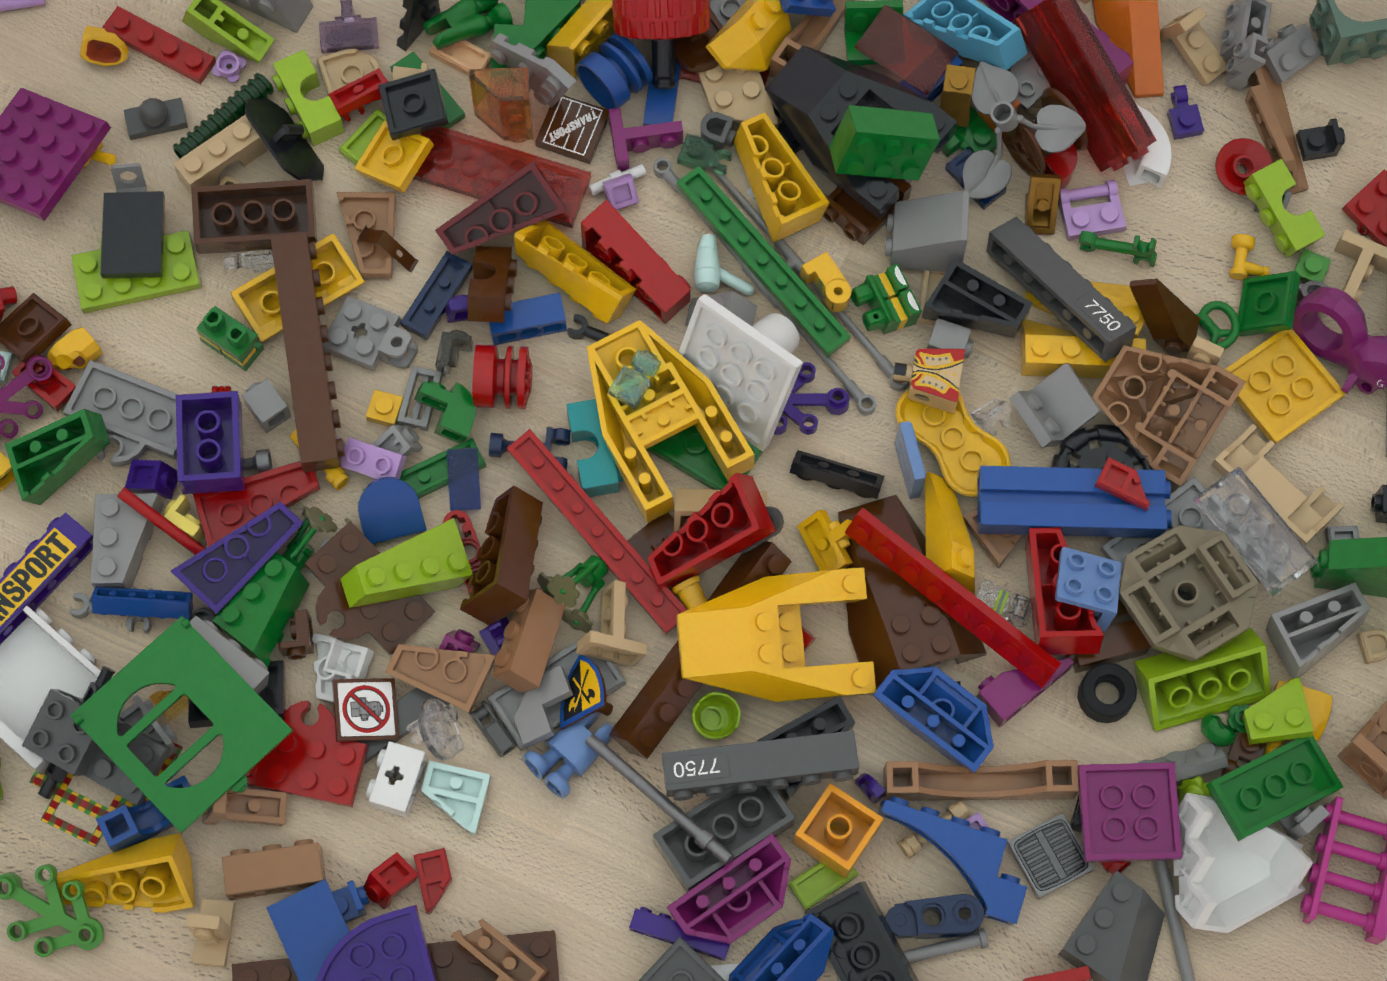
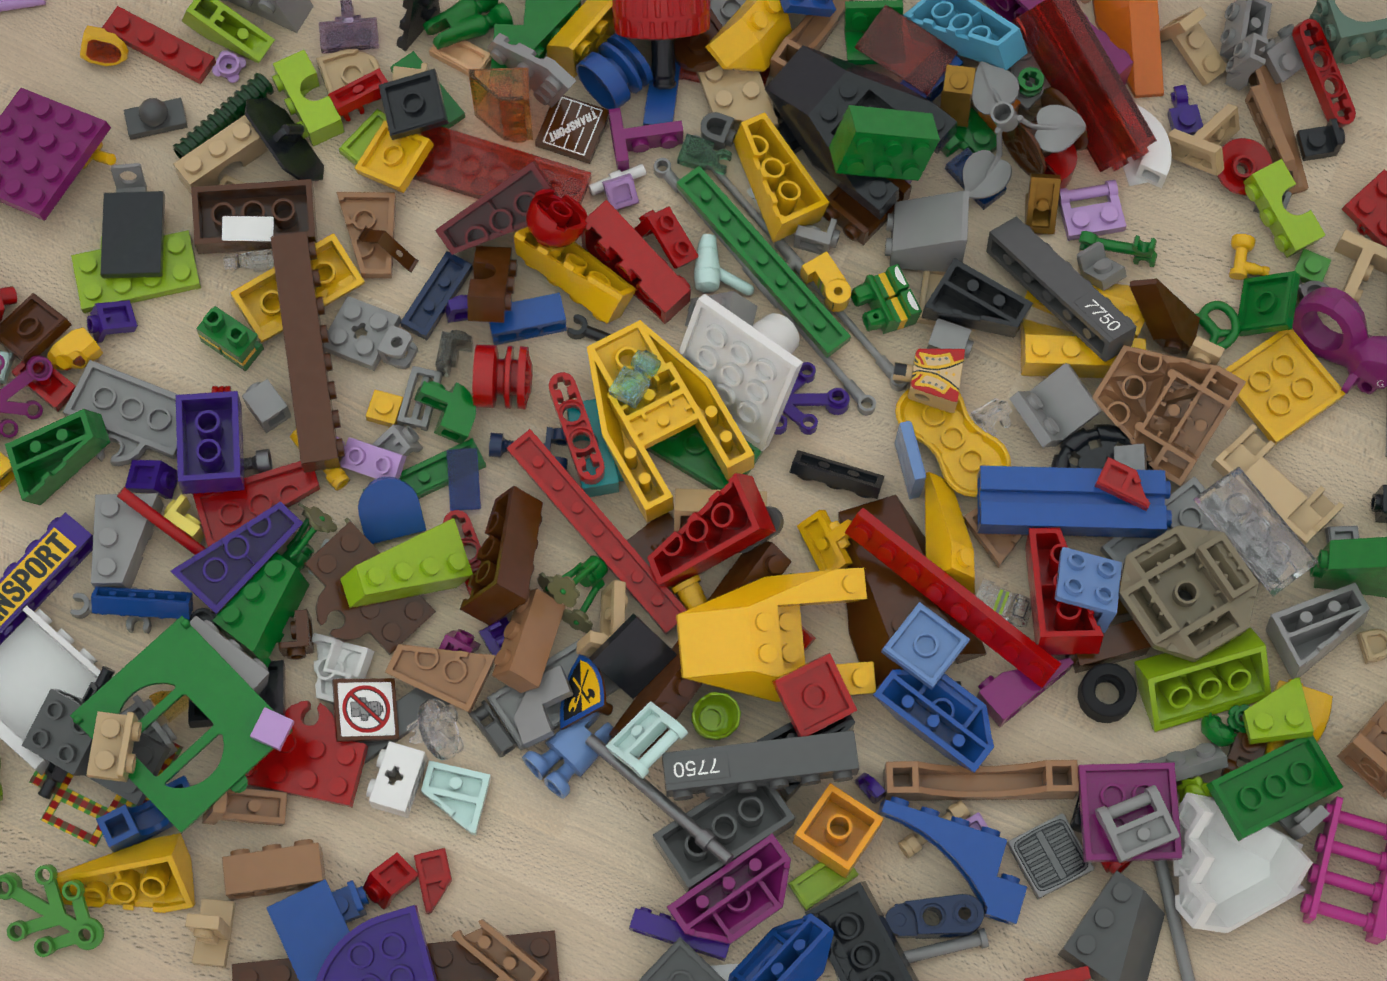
none -> tan bracket [86,712,142,782]
none -> dark purple bracket [87,300,138,343]
none -> white sticker [222,216,274,241]
none -> lavender tile [250,707,294,751]
none -> red cylinder [526,189,588,247]
none -> red beam [549,372,605,485]
none -> black tile [589,613,677,699]
none -> light aqua plate [606,701,688,779]
none -> red bracket [634,206,698,269]
none -> red plate [772,653,858,737]
none -> light grey bracket [794,218,841,255]
none -> medium blue tile [881,602,970,690]
none -> green bush [1018,67,1044,97]
none -> light grey bracket [1077,241,1127,291]
none -> light grey plate [1095,785,1180,863]
none -> flat silver tile [1114,443,1147,470]
none -> tan bracket [1168,103,1240,176]
none -> red beam [1292,19,1356,127]

